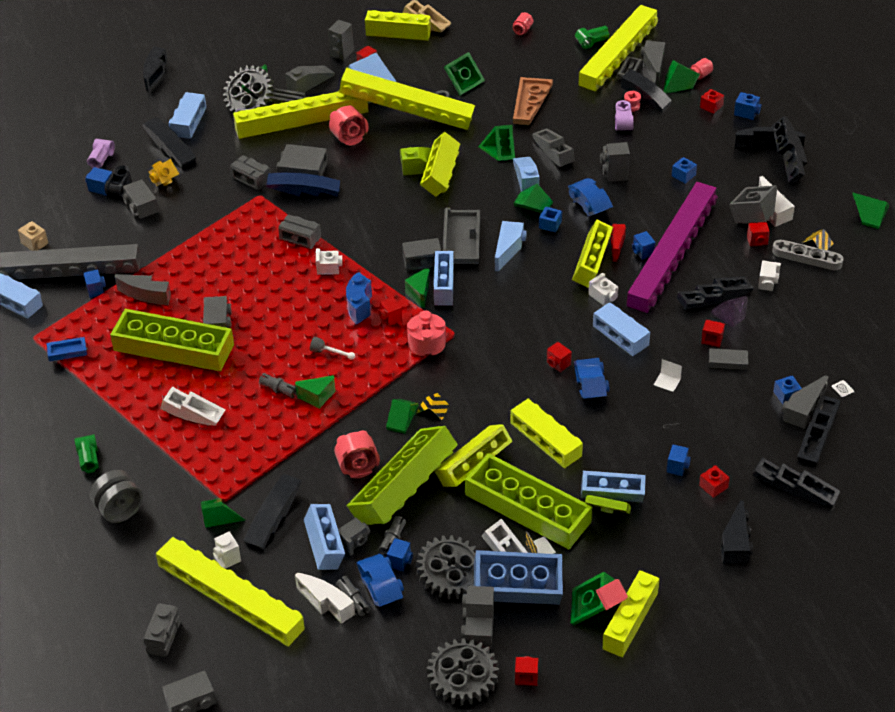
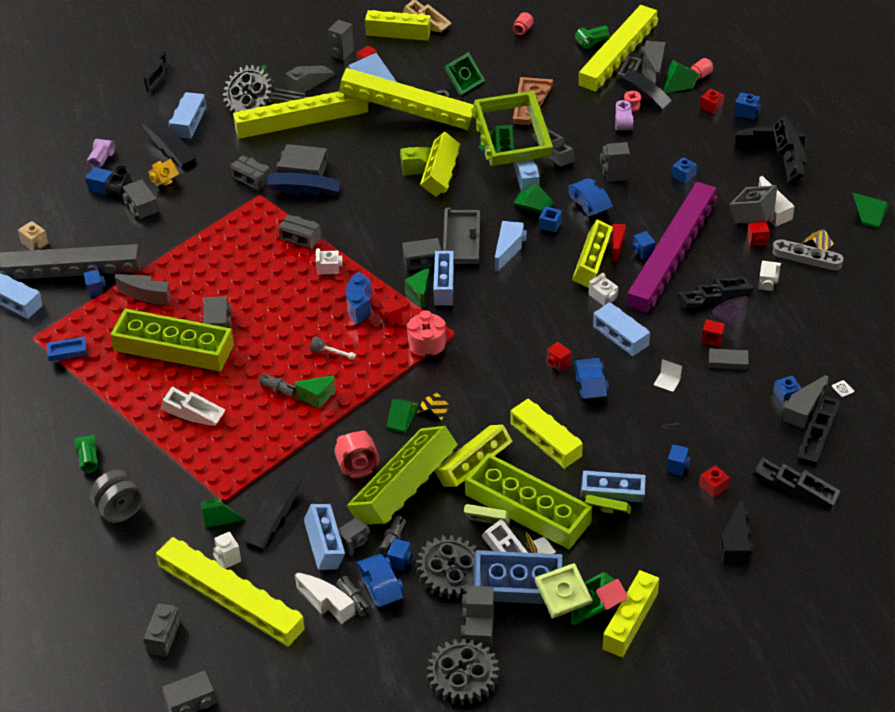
coral brick [329,105,369,146] -> none
red plate [515,656,538,686] -> none
none -> yellowish green tile [464,504,510,526]
none -> lime window [471,91,553,166]
none -> yellowish green tile [534,563,593,618]

